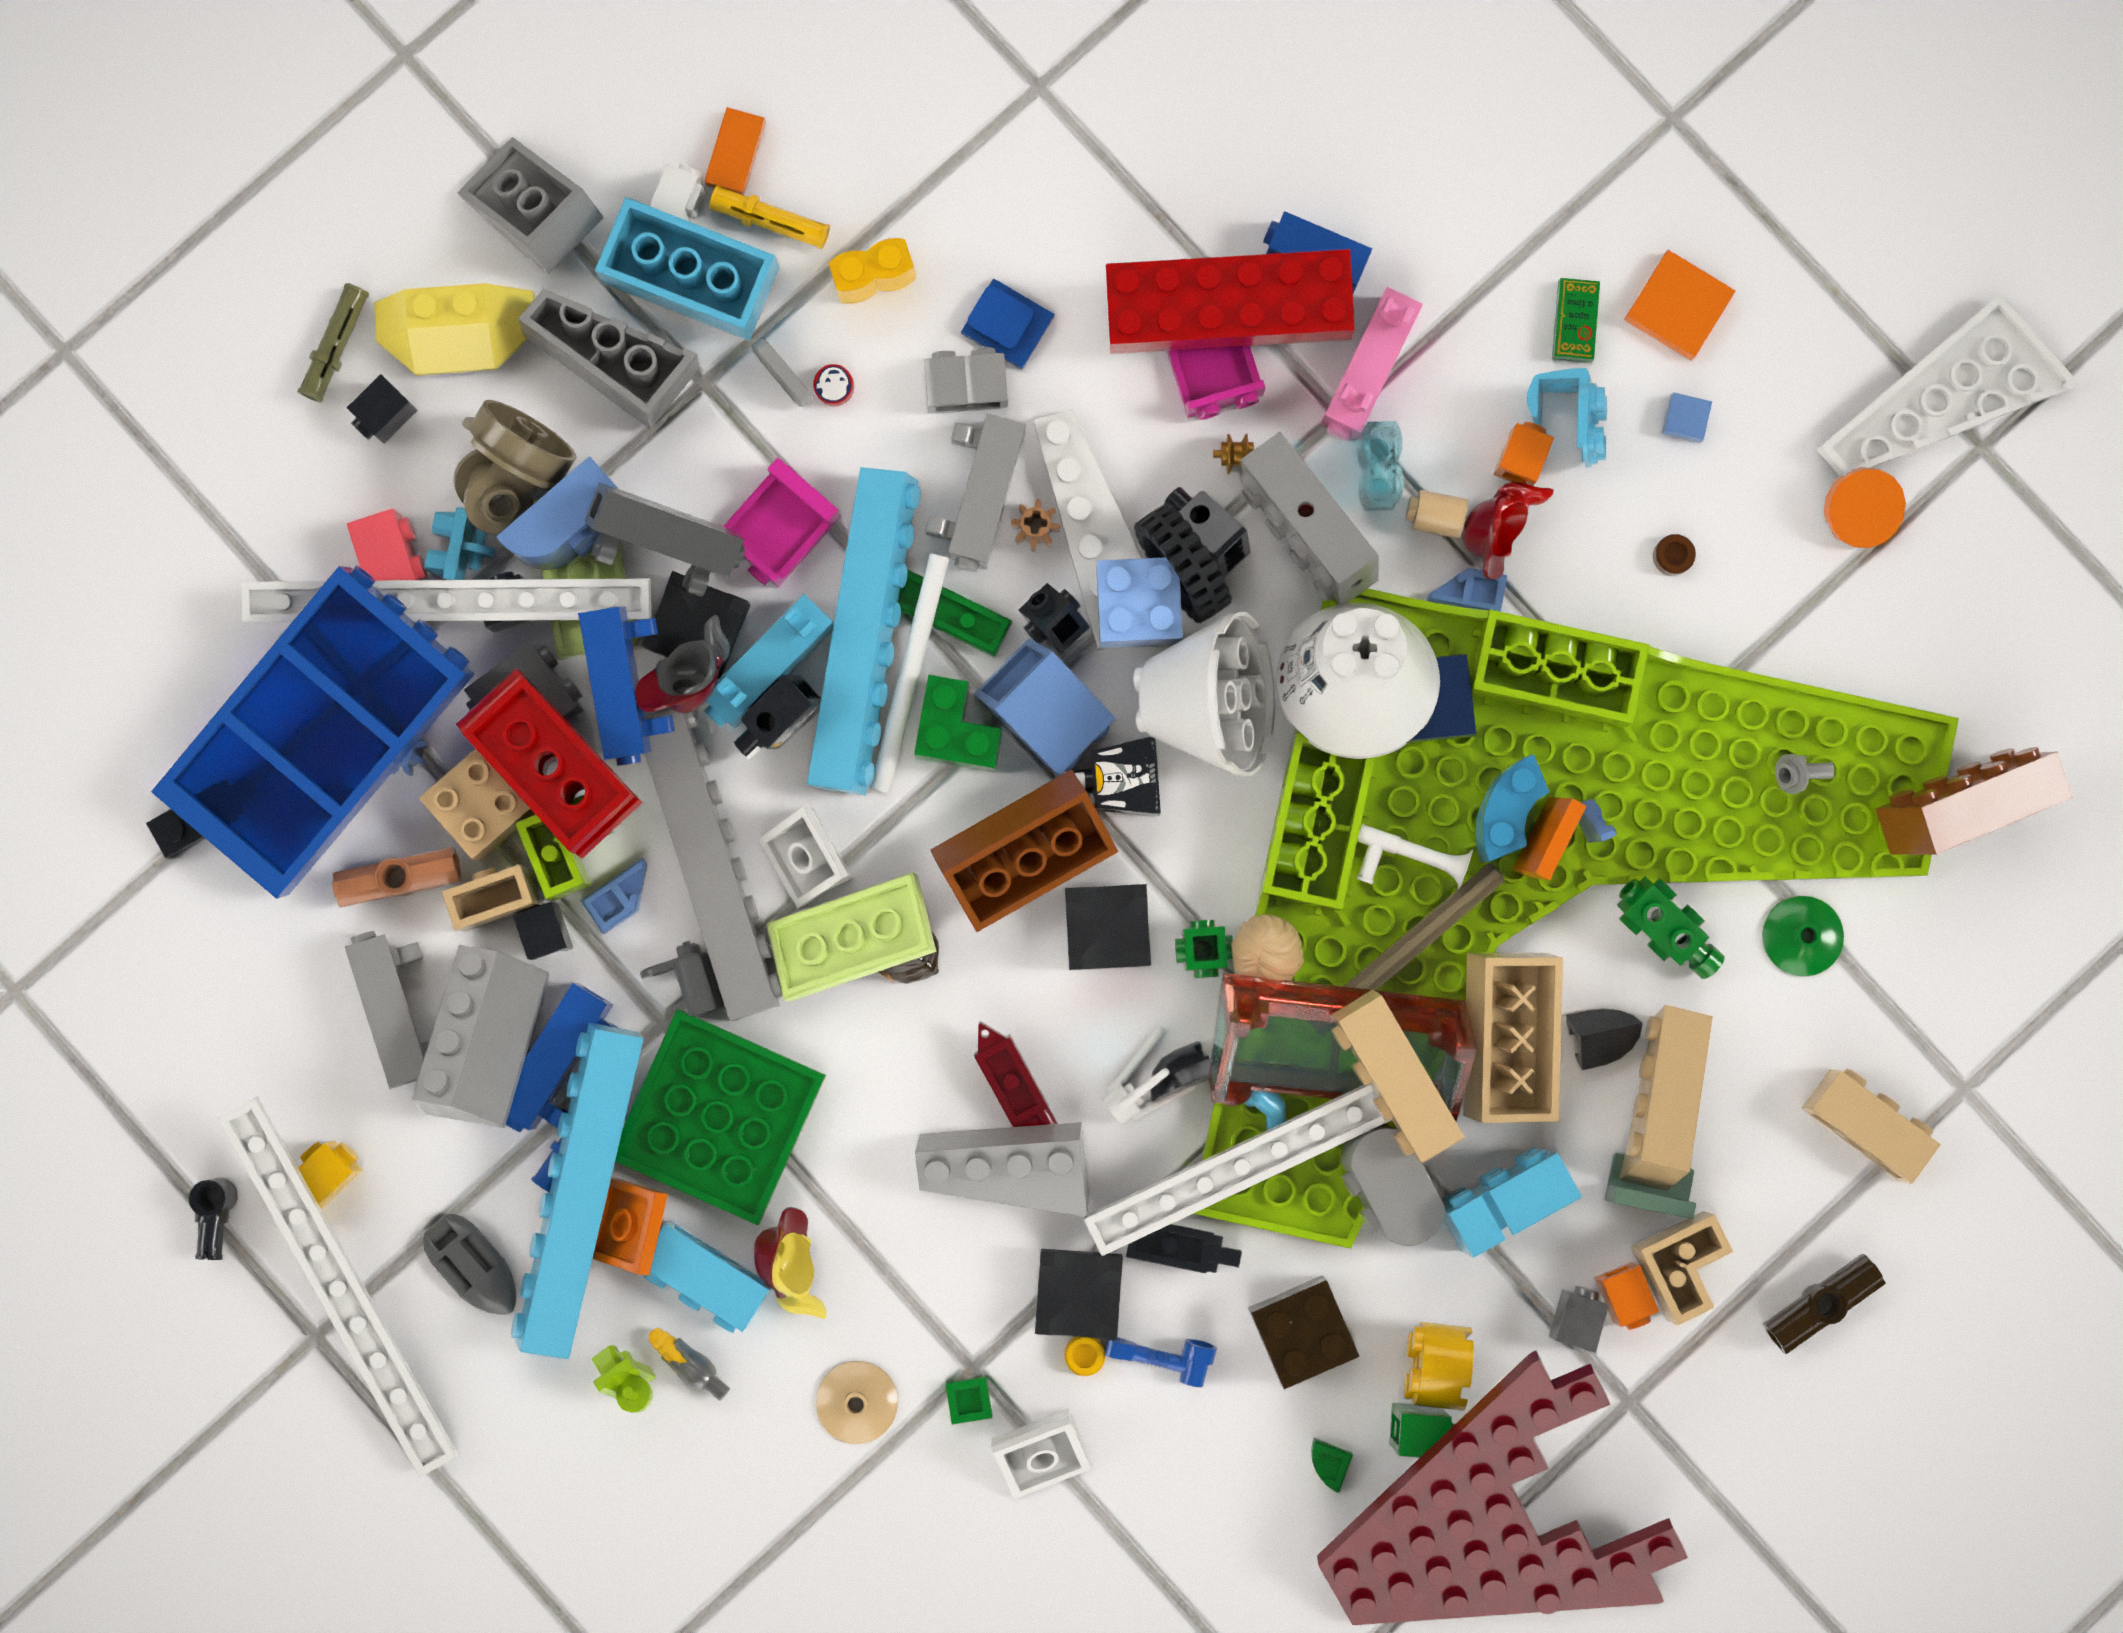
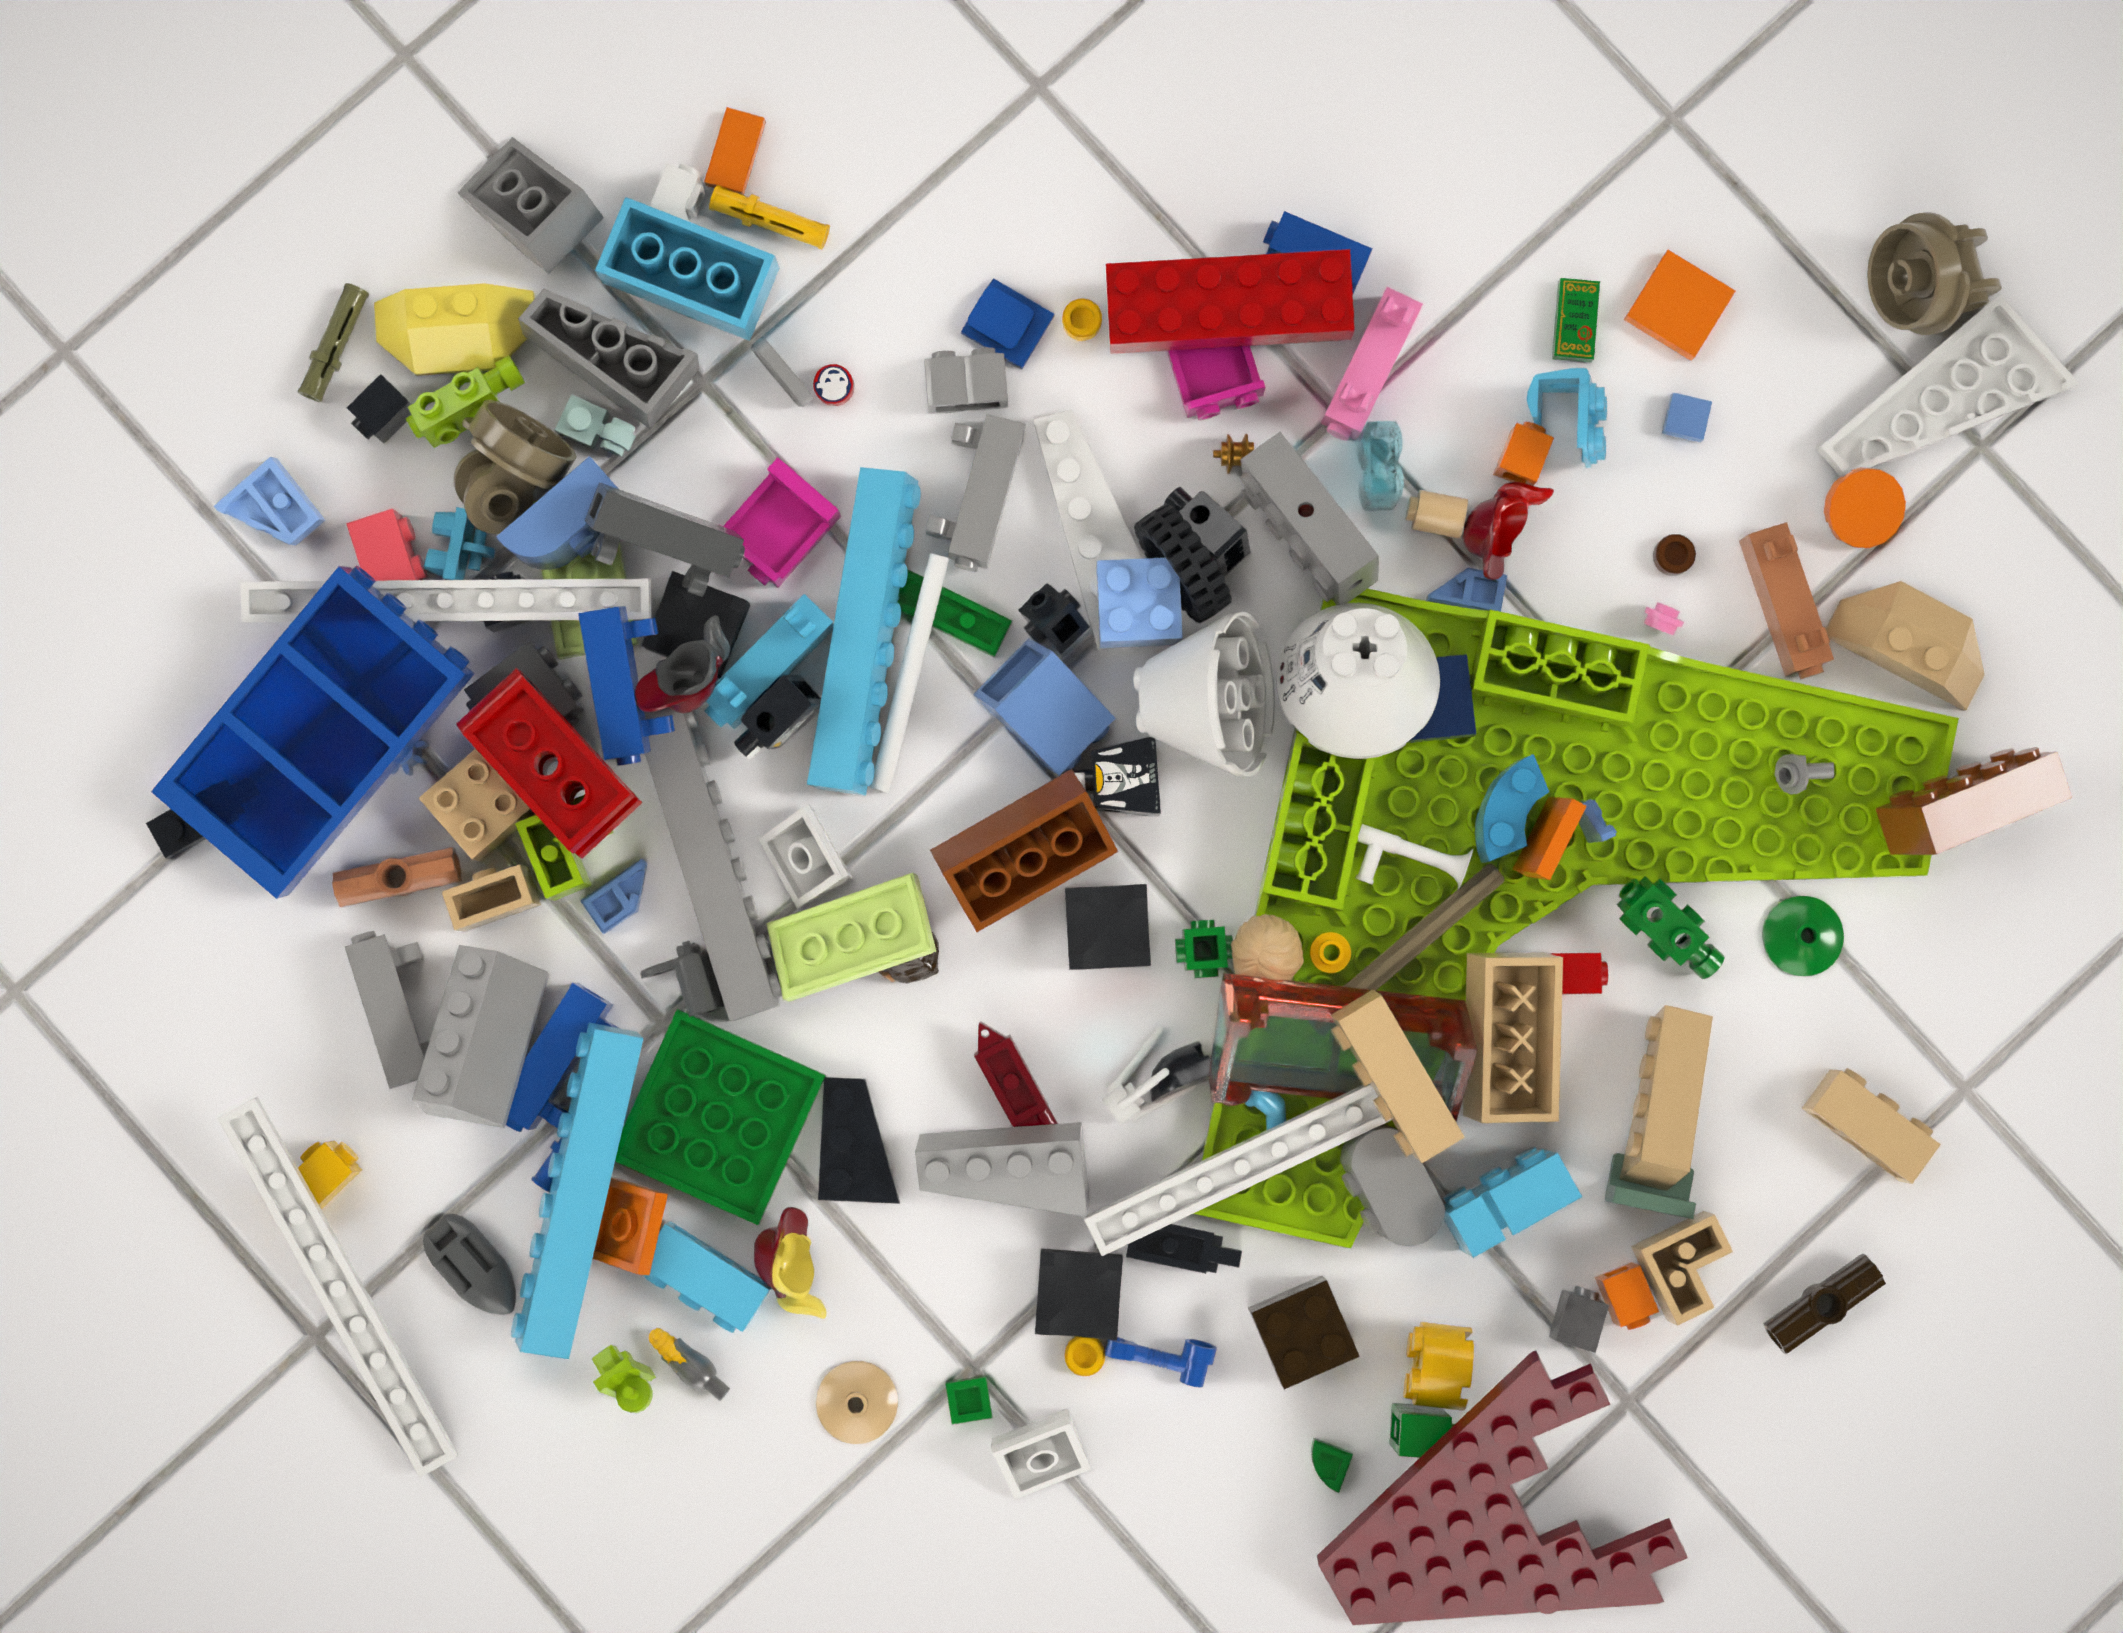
black pin [189,1178,237,1260] -> none
black panel [512,902,573,960] -> none
yellow brick [828,238,916,304] -> none
green brick [914,675,1002,772] -> none
medium nougat gear [1011,499,1061,552] -> none
black brick [1566,1009,1643,1070] -> none
none -> light blue wing [214,457,325,546]
none -> lime brick [406,355,526,448]
none -> light aqua plate [555,394,636,457]
none -> black wing [818,1077,900,1204]
none -> yellow tile [1062,298,1102,341]
none -> yellow plate [1310,932,1351,973]
none -> red brick [1551,953,1609,994]
none -> bright pink plate [1644,602,1684,635]
none -> nougat brick [1739,522,1834,680]
none -> tan wedge [1826,581,1985,711]
none -> dark tan piece [1867,212,2002,335]

